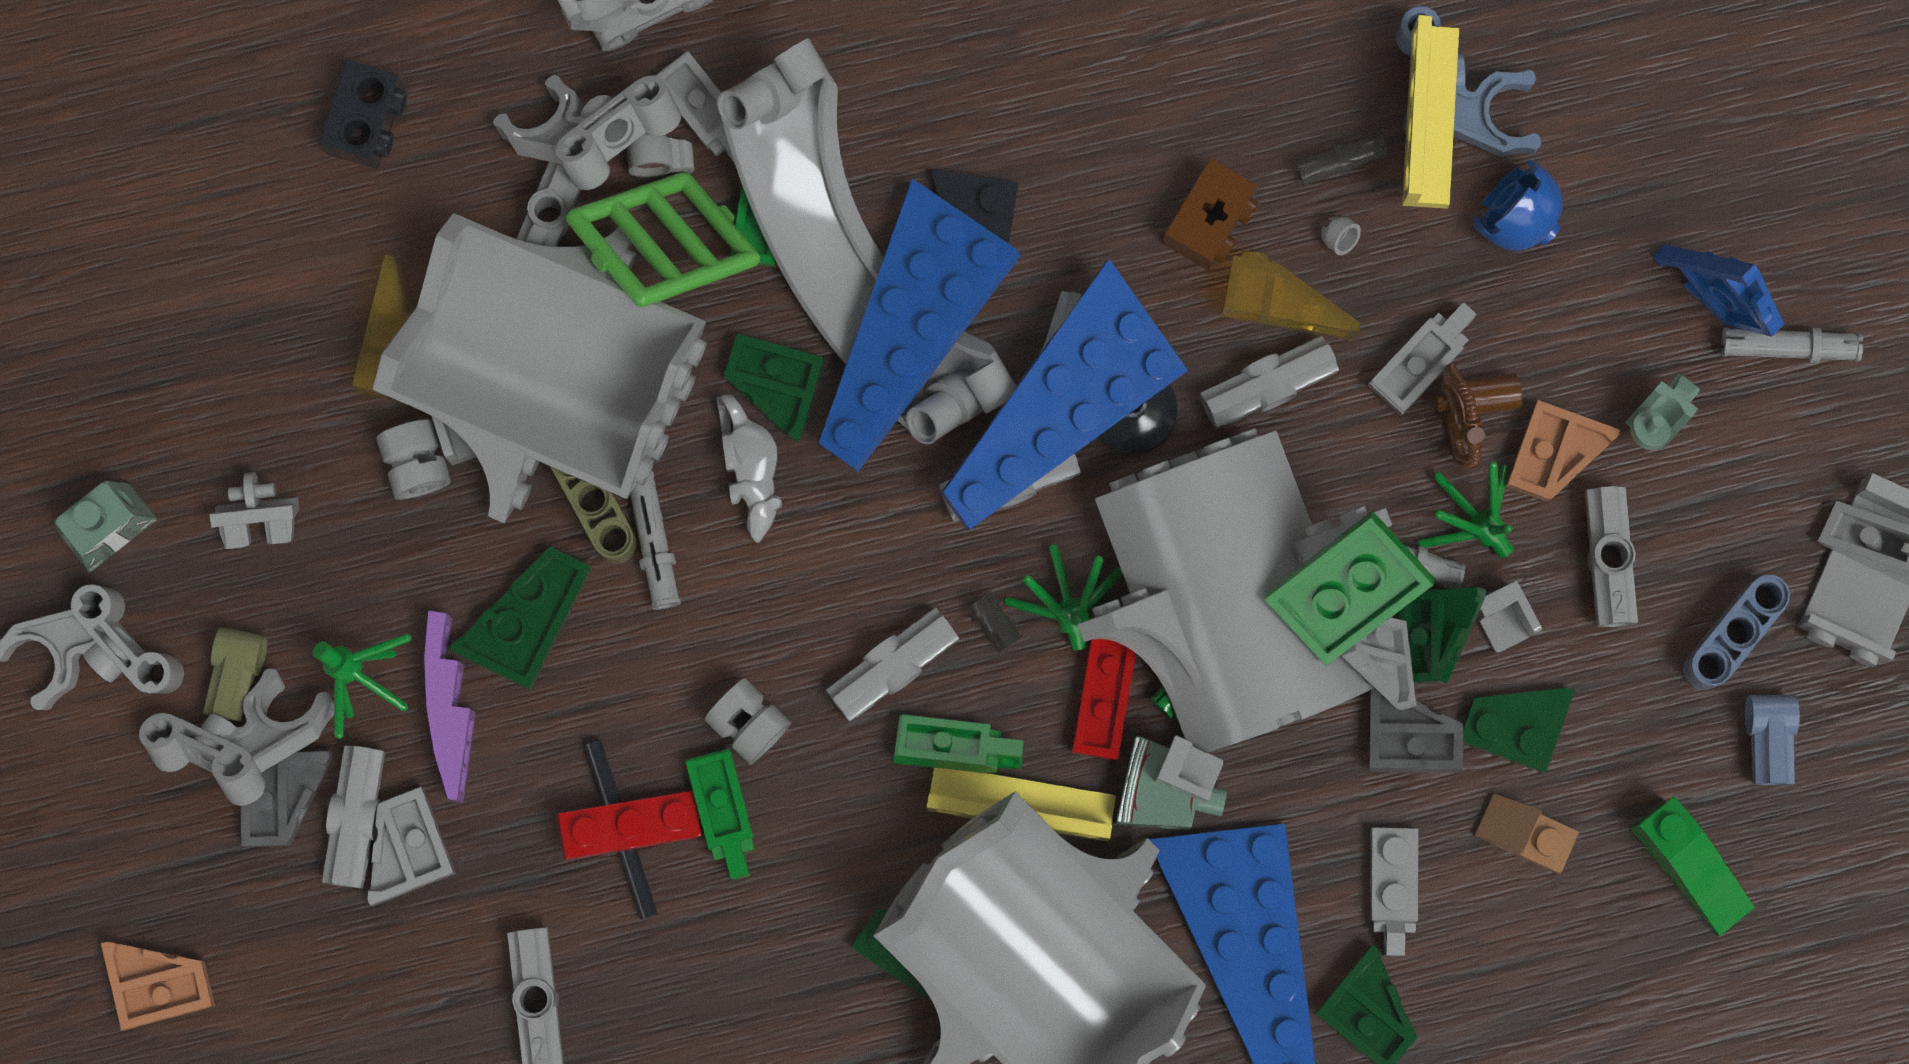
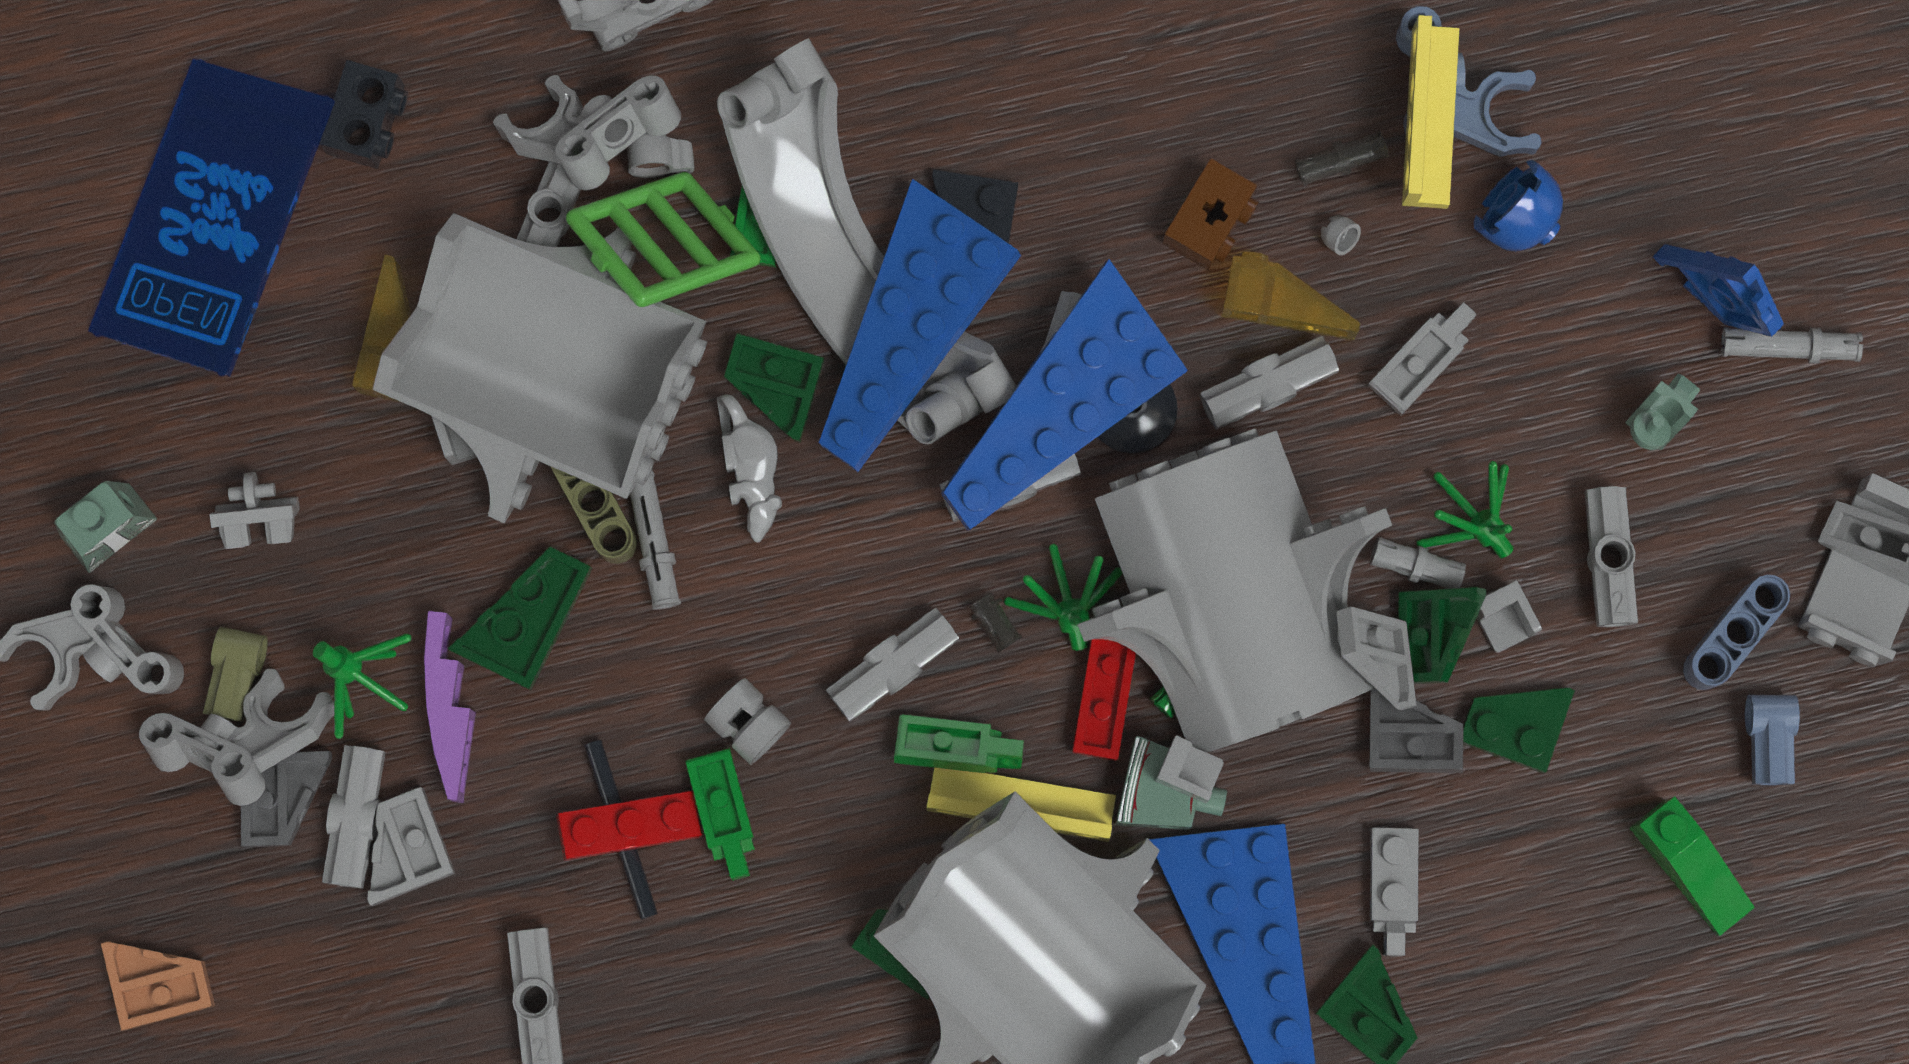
light grey wheel [376,420,452,500] -> none
light grey hinge [655,51,735,163] -> none
green plate [1264,510,1435,666] -> none
reddish brown piece [1435,363,1522,469] -> none
medium nougat slope [1474,794,1579,875] -> none
nougat wing [1505,400,1620,502] -> none
none -> clear blue piece [88,59,335,377]

